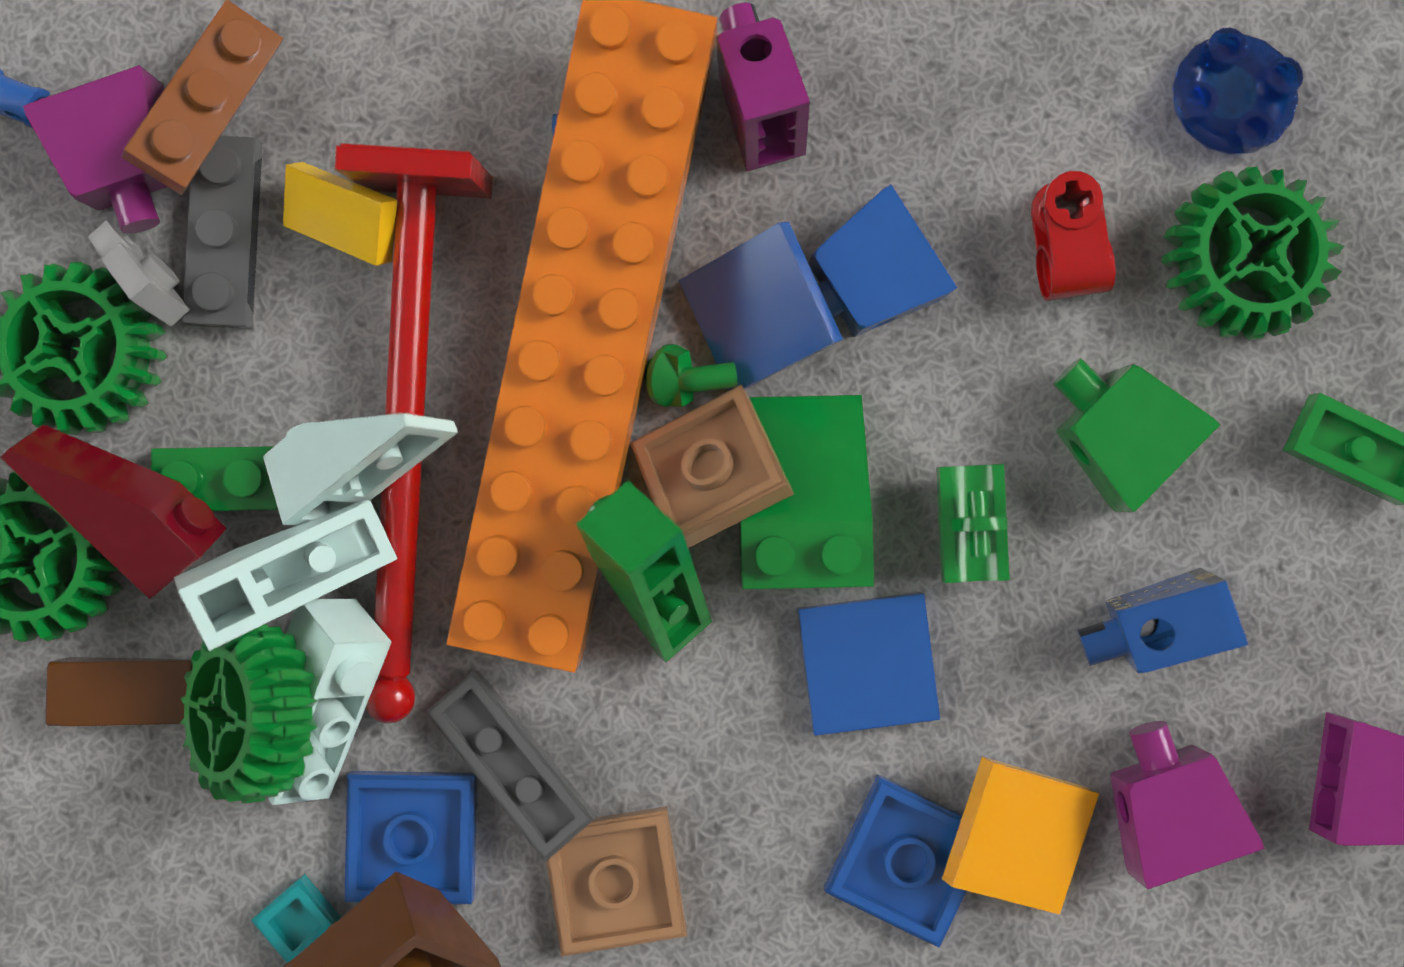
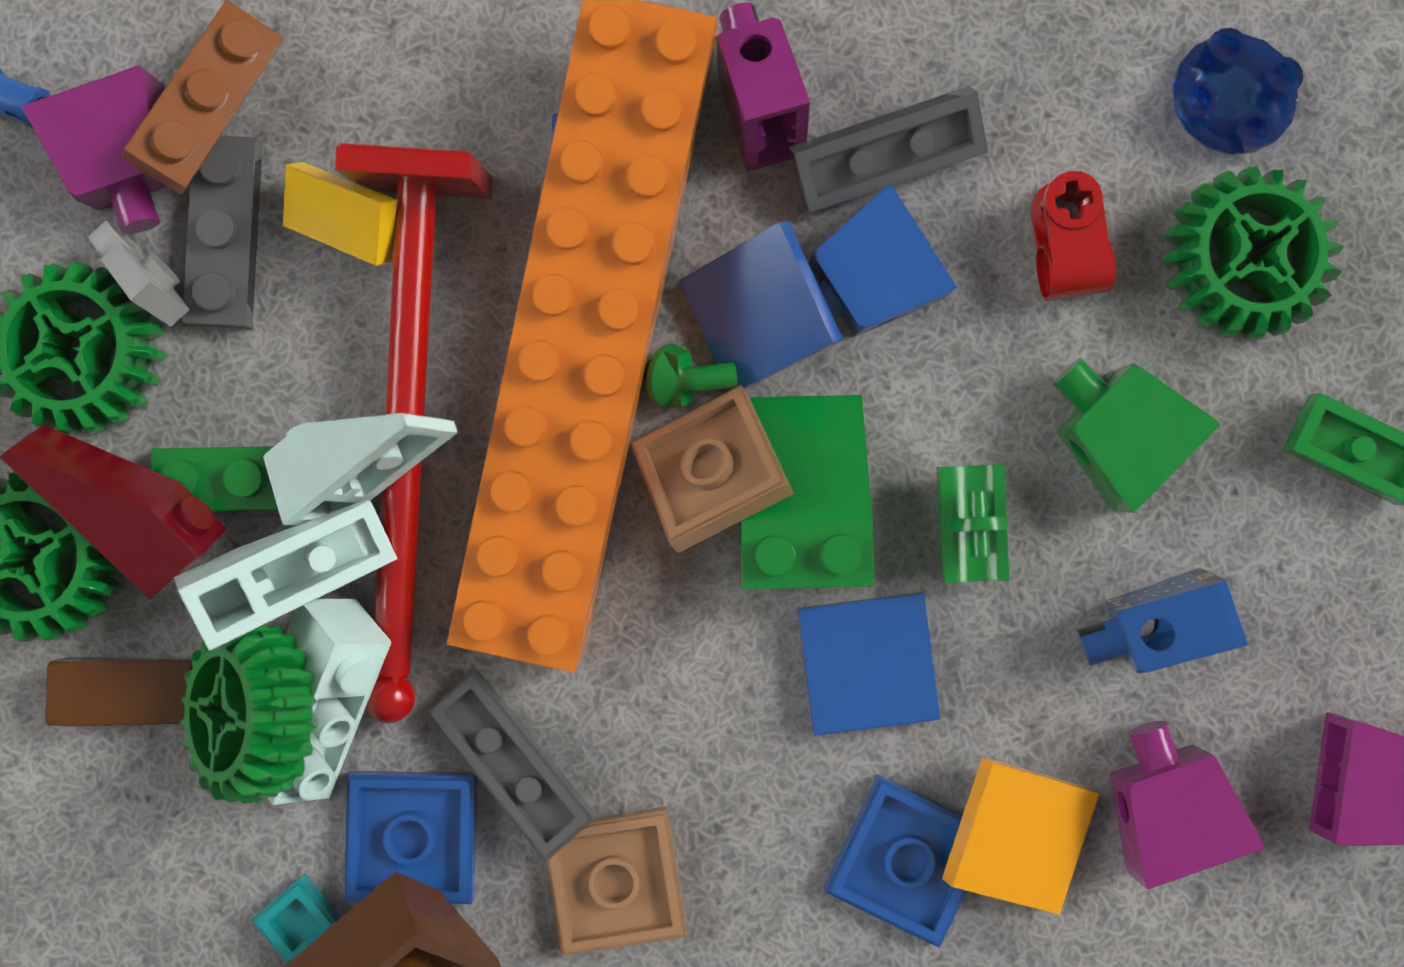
green slope [576,480,712,663] -> none
none -> dark grey plate [789,86,988,213]

